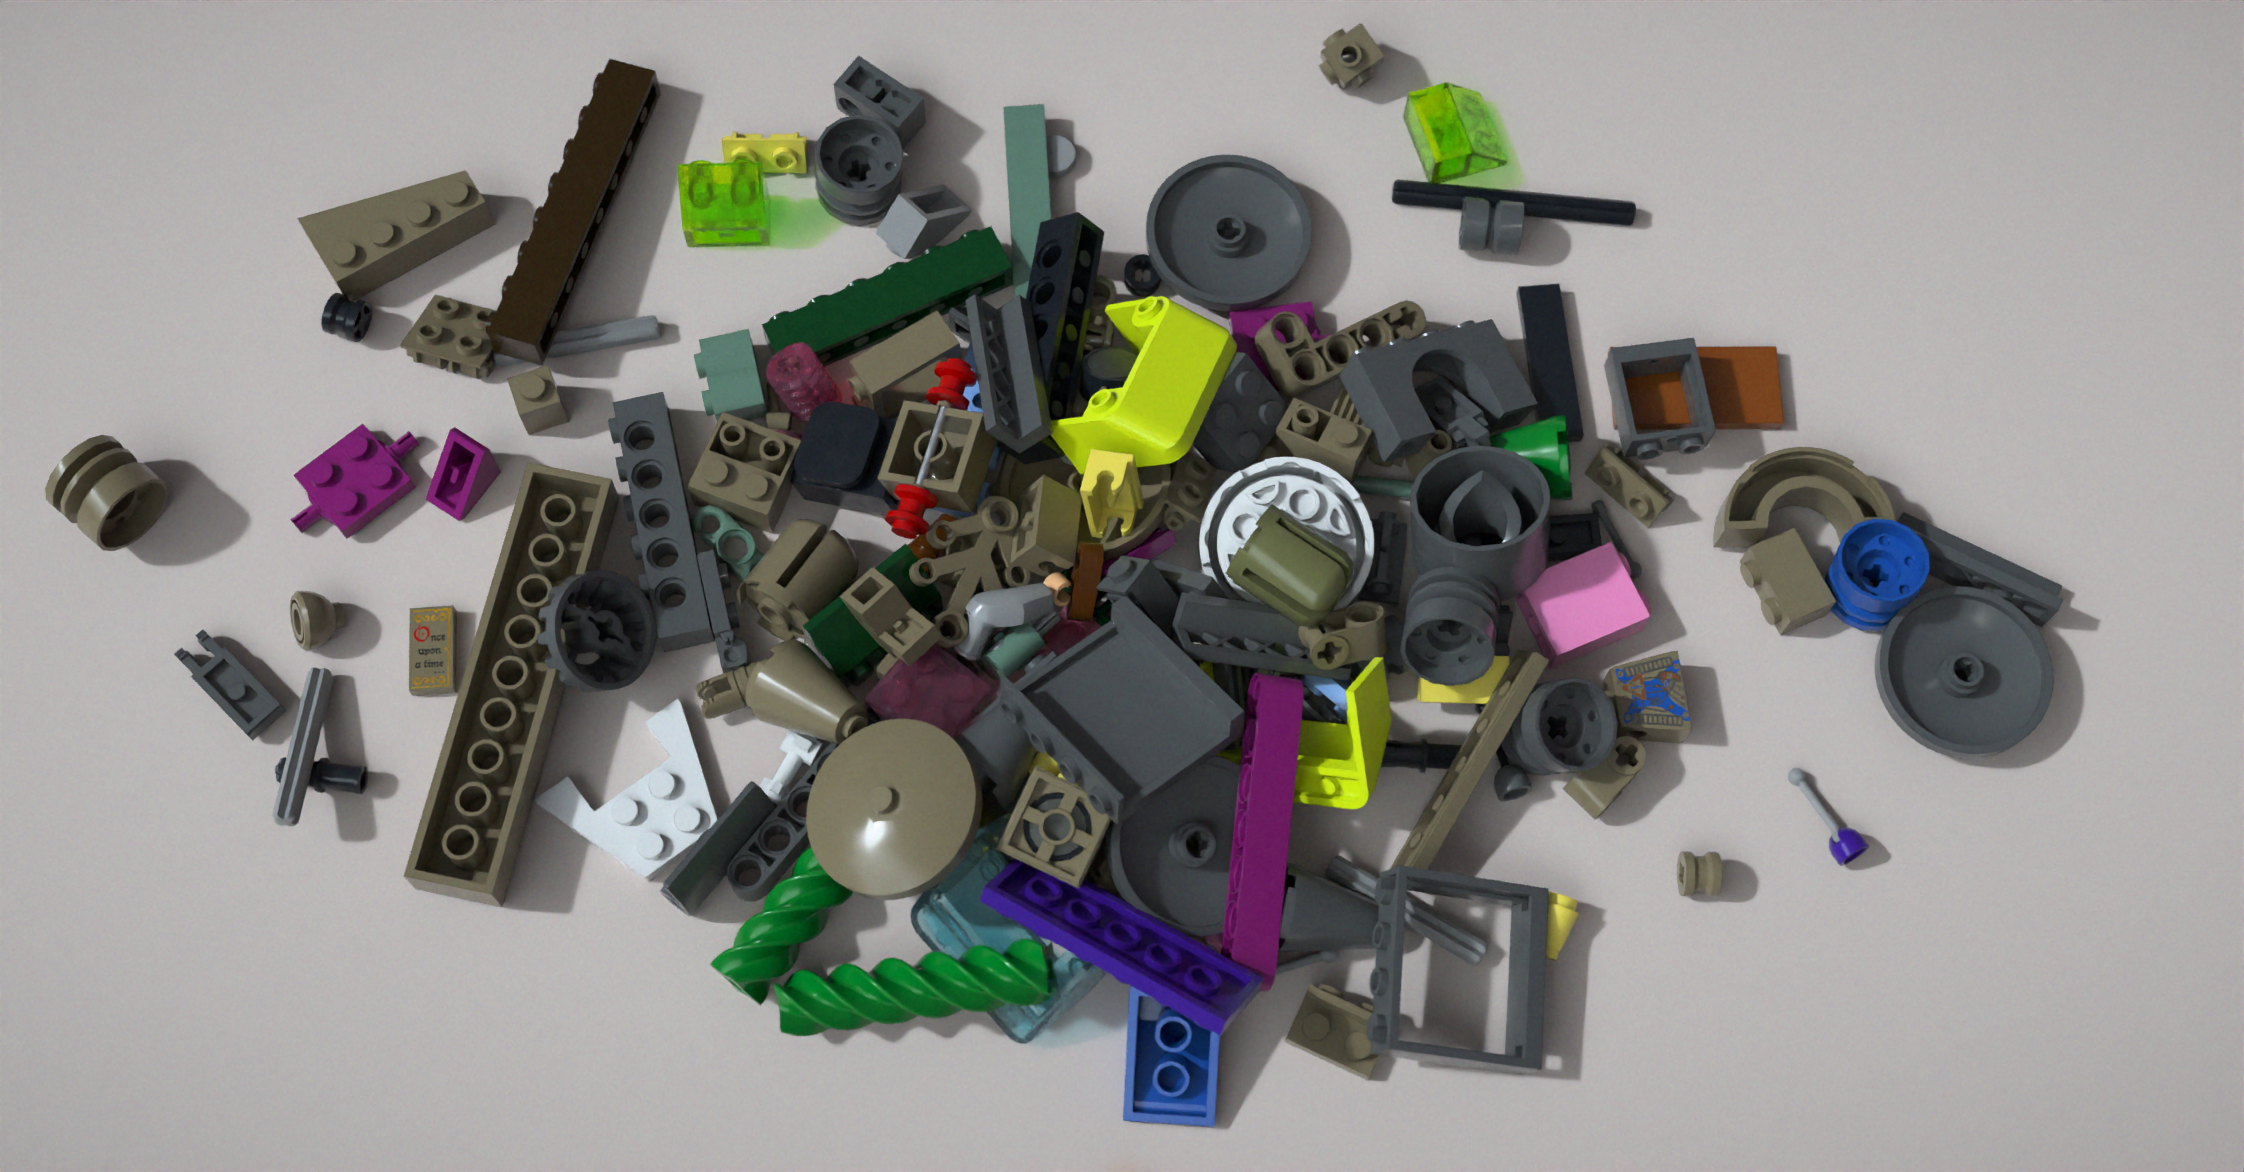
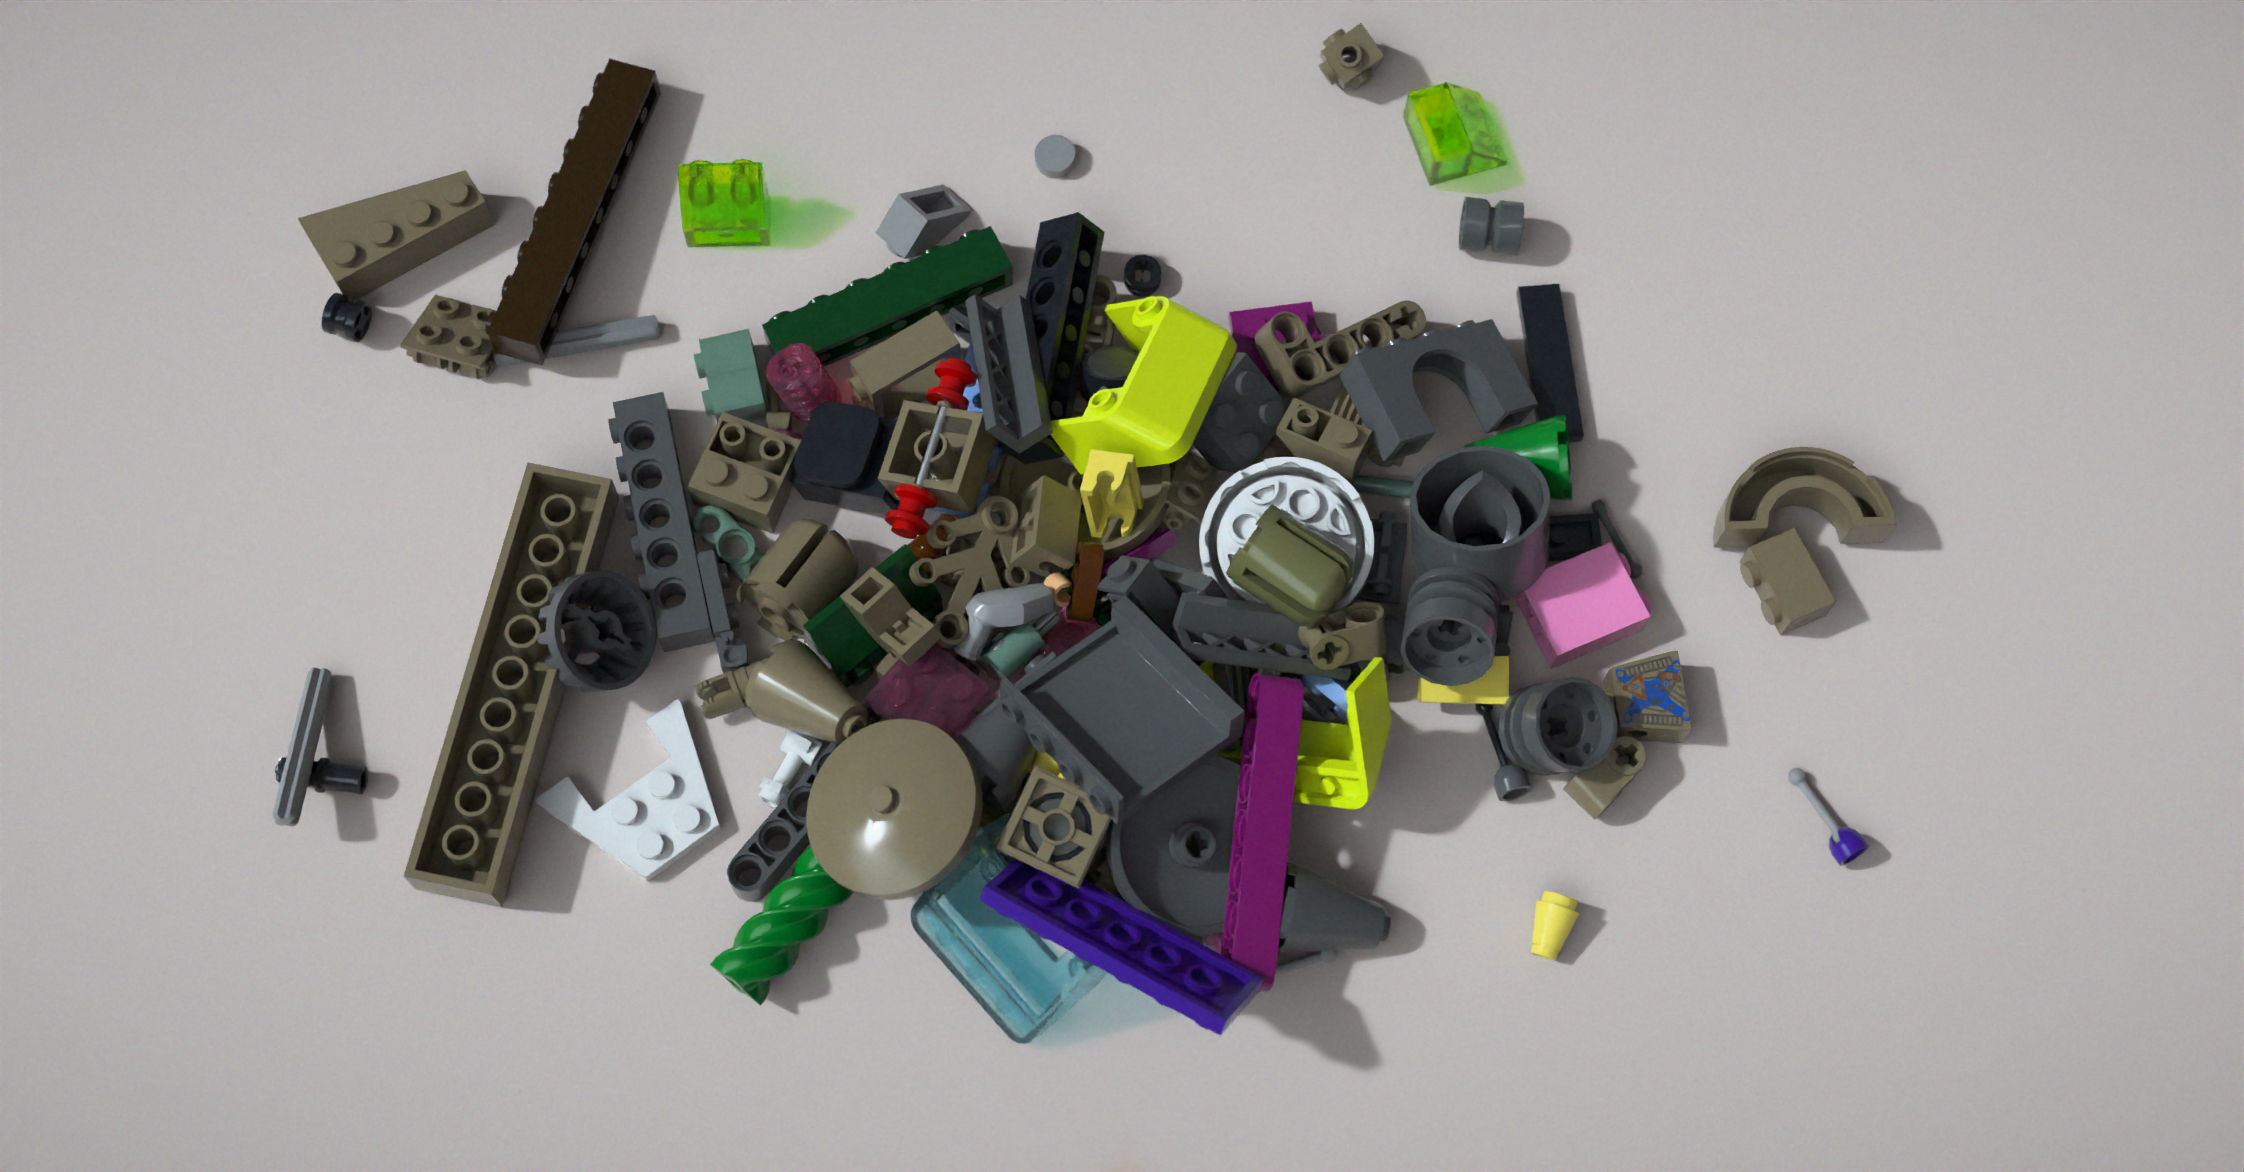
dark tan wheel [45,435,169,551] -> none
dark grey hinge [174,629,286,741] -> none
magenta plate [290,423,420,539] -> none
dark tan brick [290,591,345,651] -> none
dark tan tile [409,605,457,696] -> none
magenta slope [426,427,501,521] -> none
dark tan brick [507,365,569,435] -> none
dark grey panel [660,781,776,917] -> none
light yellow hinge [722,132,808,173] -> none
green piece [774,938,1059,1036] -> none
dark grey wheel [815,115,903,225] -> none
dark grey brick [833,55,926,150] -> none
sand green tile [1003,104,1052,299] -> none
blue slope [1123,985,1220,1127] -> none
dark grey dish [1146,155,1312,311] -> none
dark tan bracket [1285,984,1379,1080] -> none
light grey axle [1325,855,1488,965] -> none
dark grey window [1367,865,1549,1074] -> none
black axle [1381,738,1462,773] -> none
dark tan tile [1390,651,1549,869] -> none
black axle [1392,179,1636,226] -> none
dark tan cone [1405,430,1452,478] -> none
dark grey hinge [1415,375,1491,448] -> none
dark tan hinge [1584,445,1674,528] -> none
dark grey window [1604,338,1716,460] -> none
dark orange tile [1608,346,1784,430] -> none
dark tan wheel [1677,851,1722,897] -> none
blue wheel [1824,519,1930,631] -> none
dark grey dish [1875,586,2054,759] -> none
dark grey fence [1897,512,2063,627] -> none

